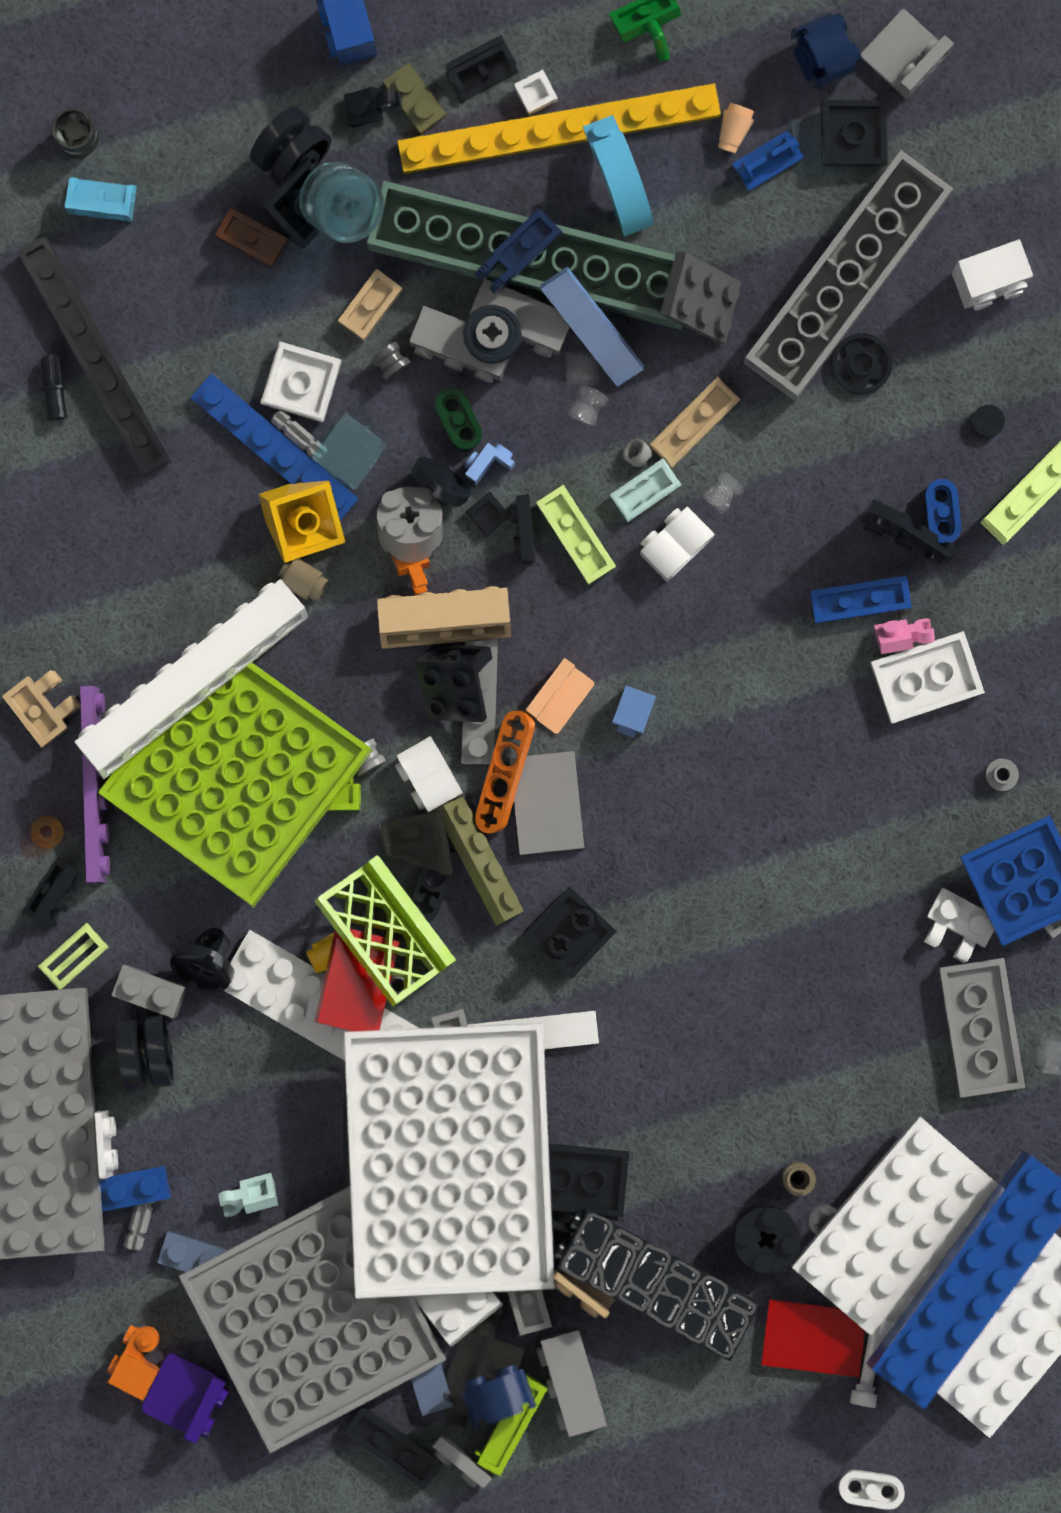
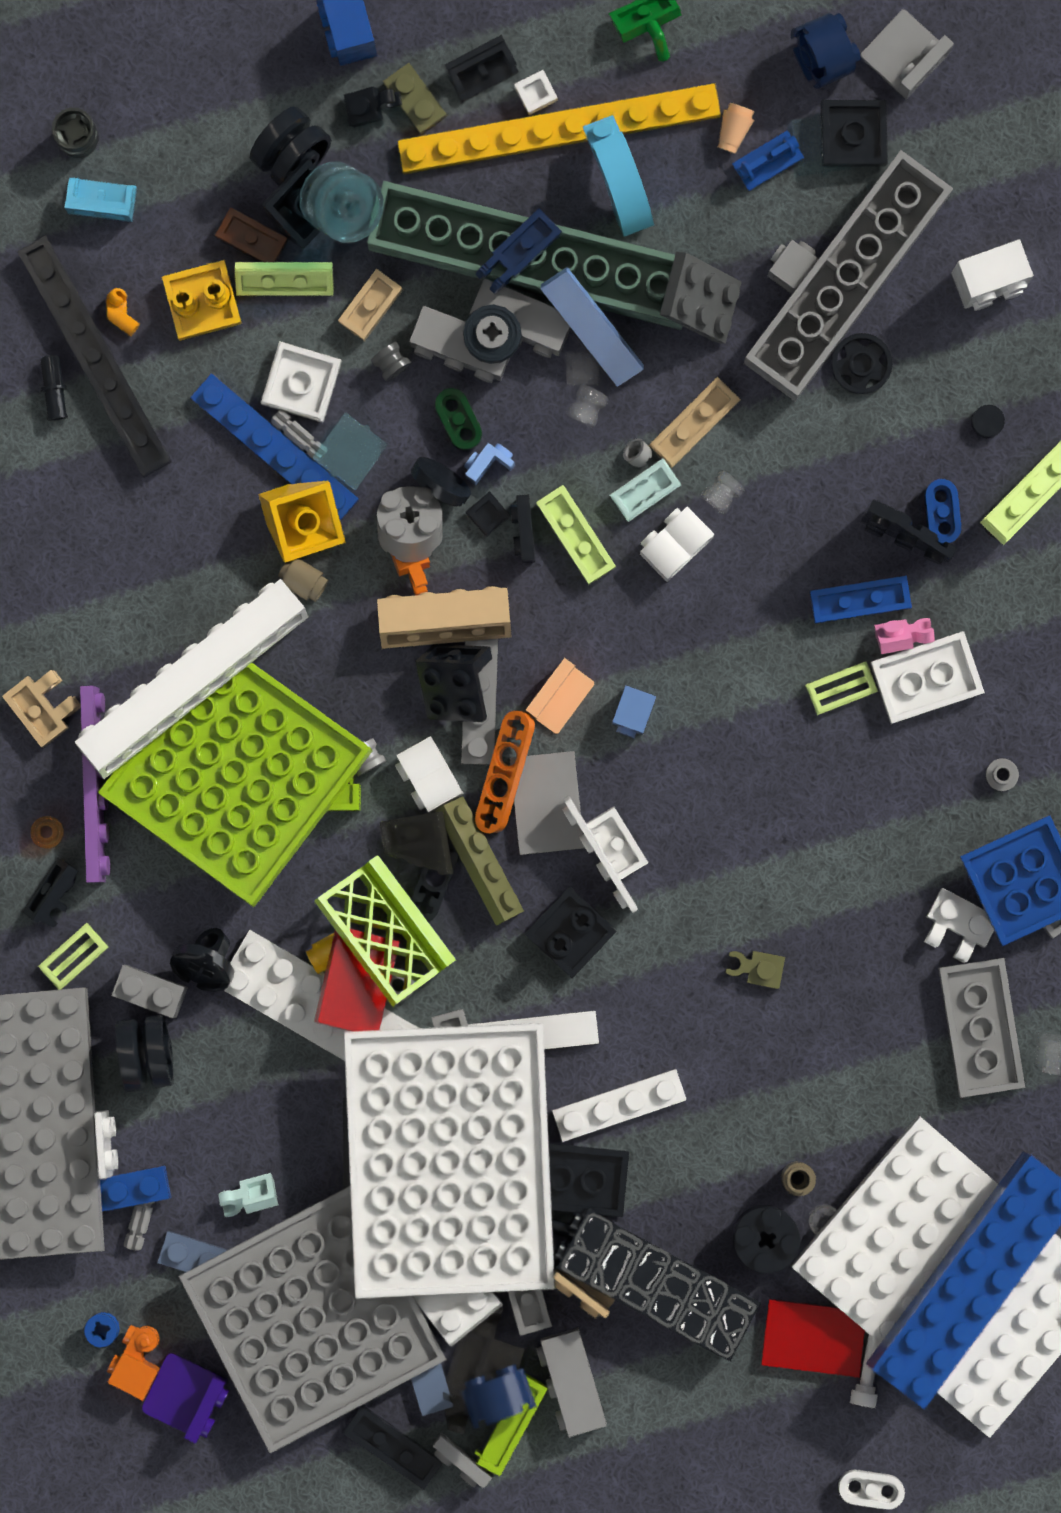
none -> blue wheel [84,1312,120,1347]
none -> light orange arm [106,288,140,337]
none -> yellow plate [162,260,242,341]
none -> yellowish green tile [235,262,334,296]
none -> white plate [552,1069,686,1142]
none -> white bracket [562,796,648,913]
none -> olive plate [725,951,785,989]
none -> light grey brick [768,240,818,294]
none -> yellowish green tile [805,661,878,715]

